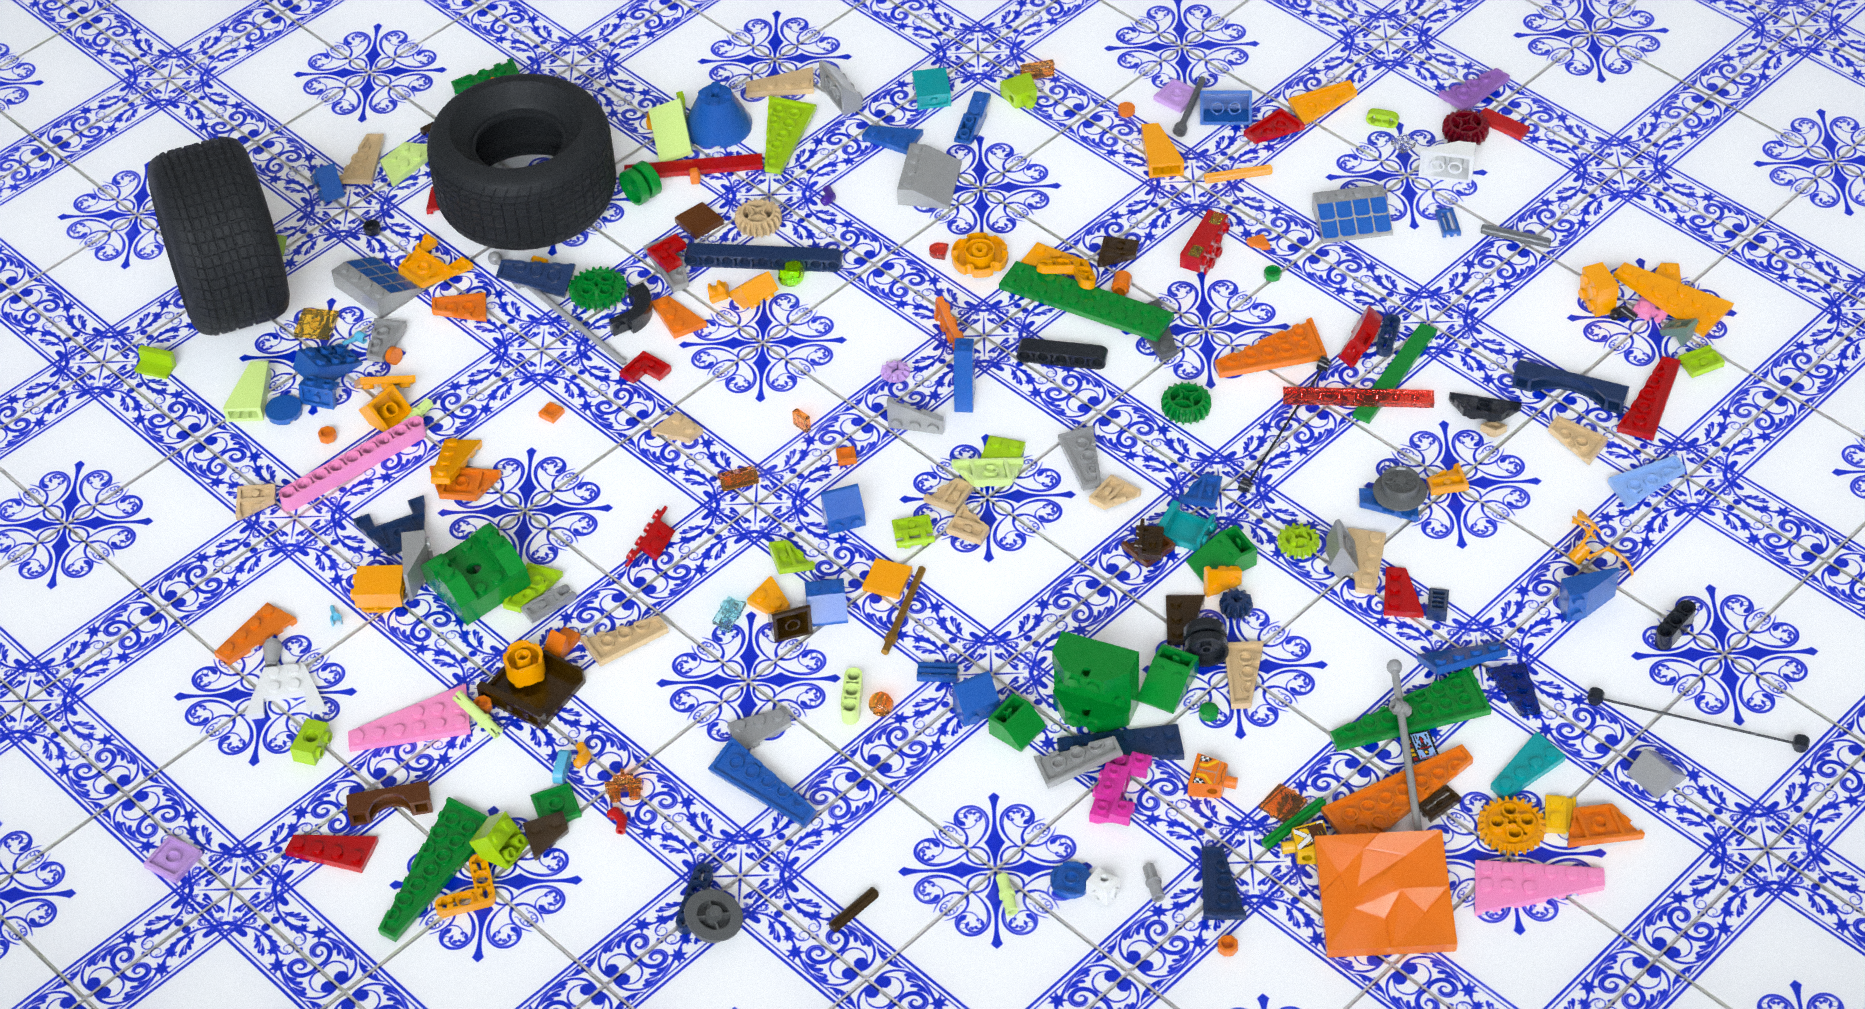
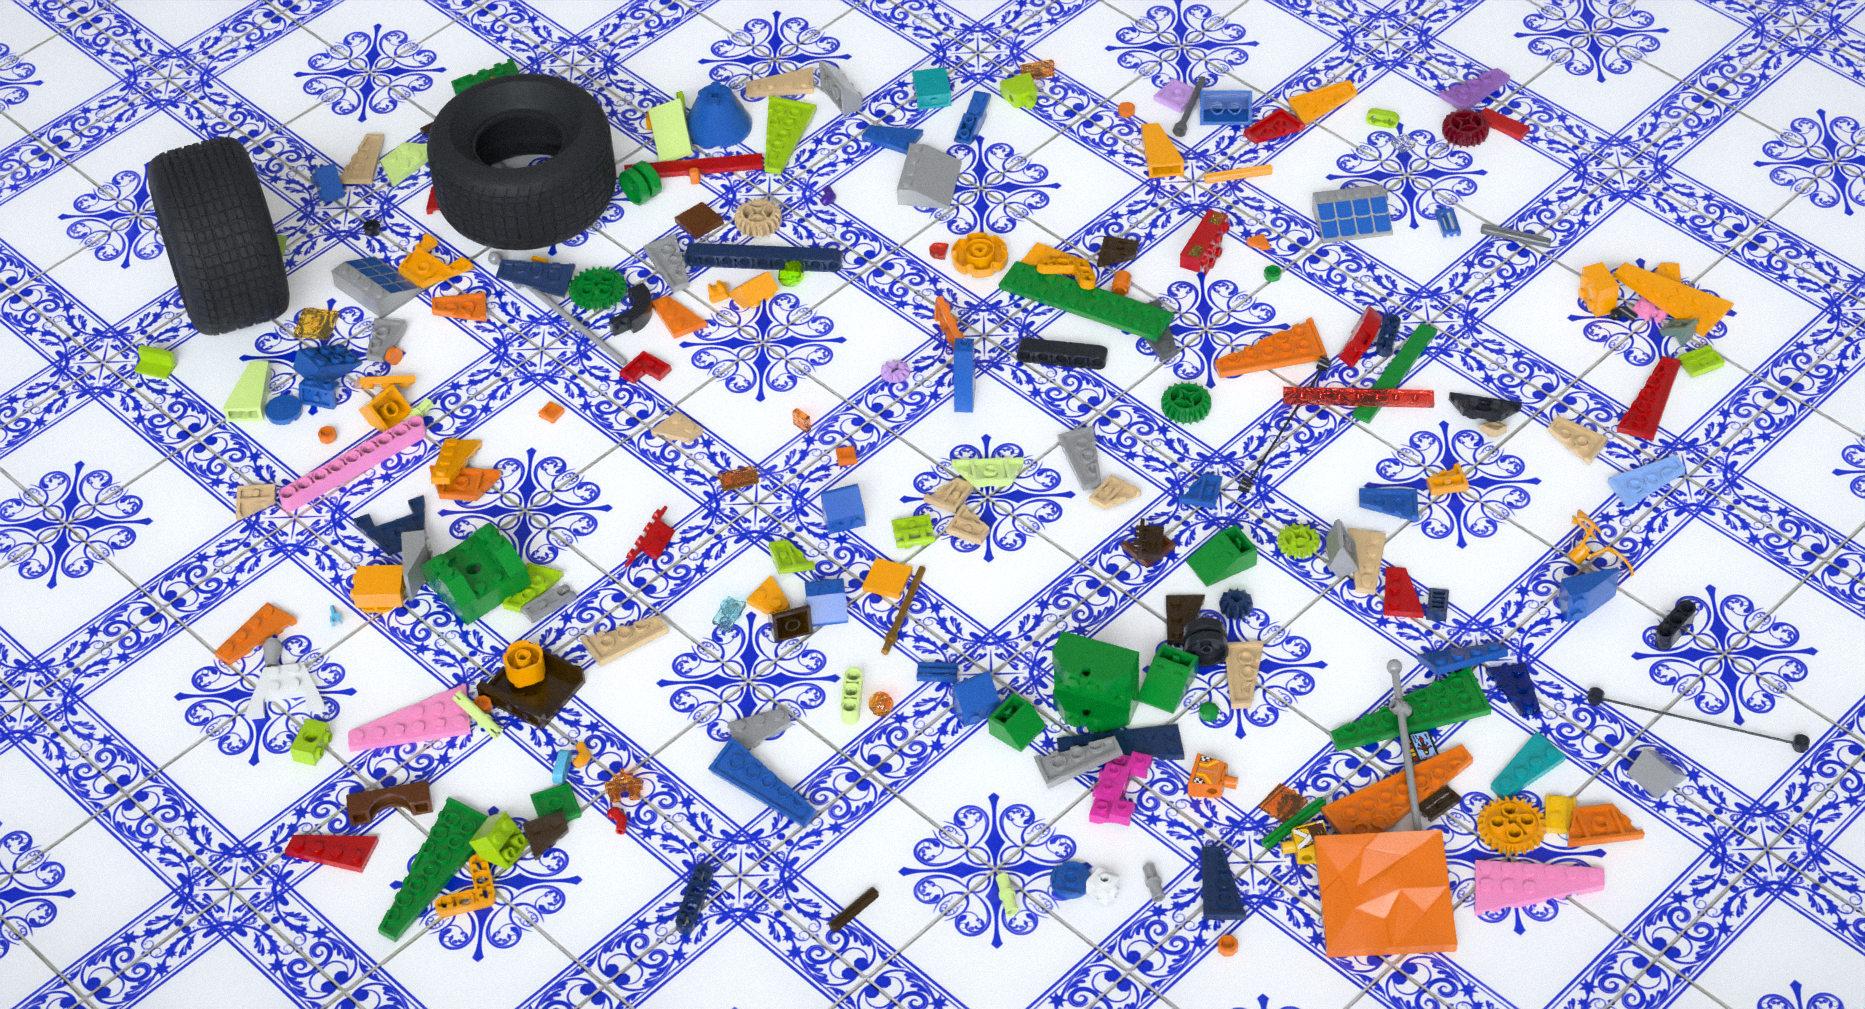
lavender tile [143,835,203,884] -> none
medium azure hand [342,331,367,345] -> none
orange slope [543,626,581,659] -> none
red plate [647,234,687,273] -> none
dark grey wheel [684,889,743,943] -> none
light grey wing [886,396,945,435] -> none
lime wing [980,435,1026,459] -> none
teal panel [1157,500,1217,552] -> none
light orange wing [1203,566,1242,598] -> none
dark grey wheel [1373,465,1427,511] -> none
white slope [1419,141,1476,183] -> none
dark blue arch [1512,360,1630,415] -> none

